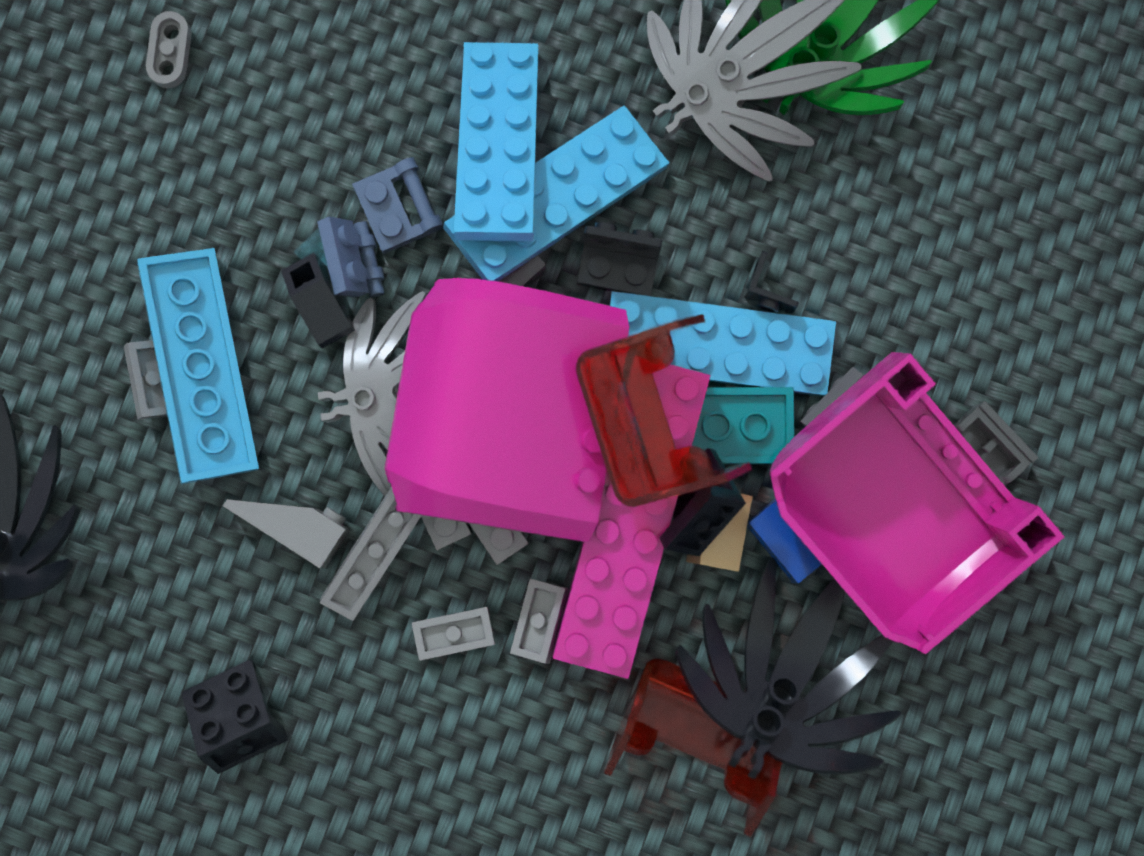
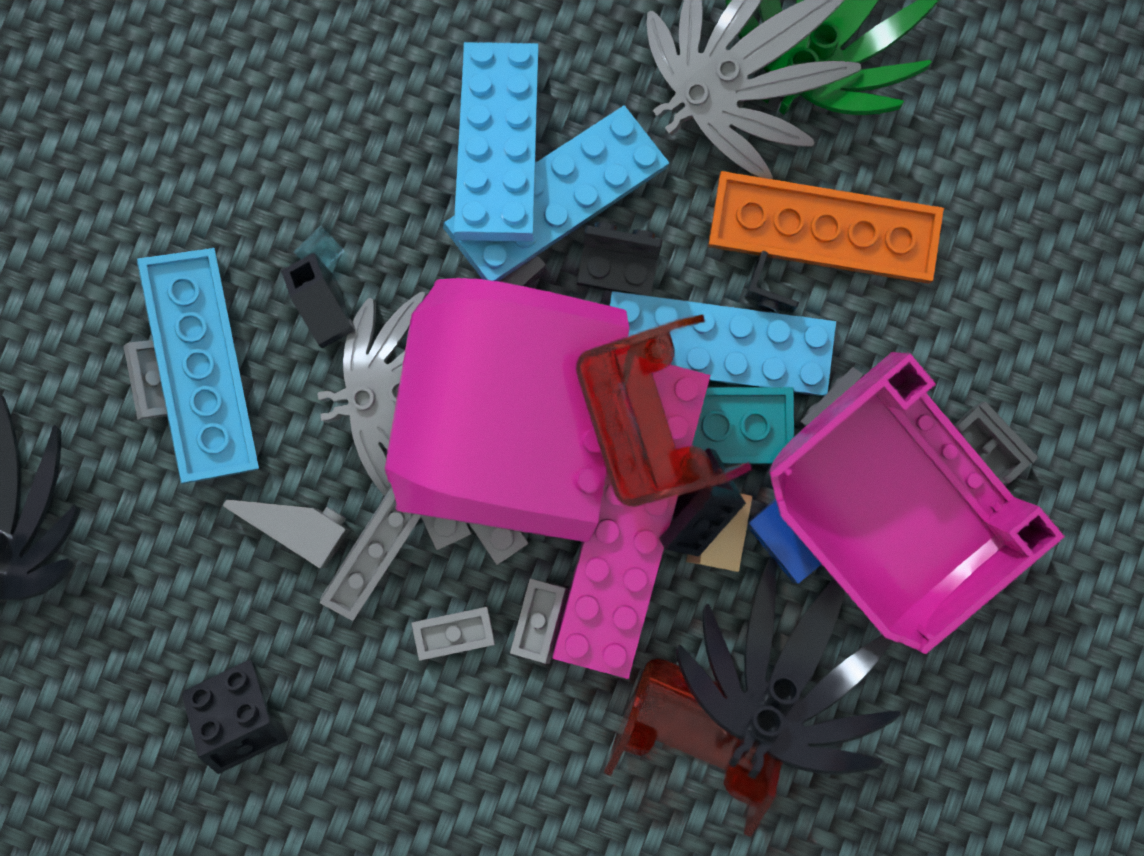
light grey plate [146,11,192,88] -> none
sand blue plate [317,217,385,297] -> none
sand blue plate [352,157,444,254] -> none
none -> orange plate [708,171,944,284]

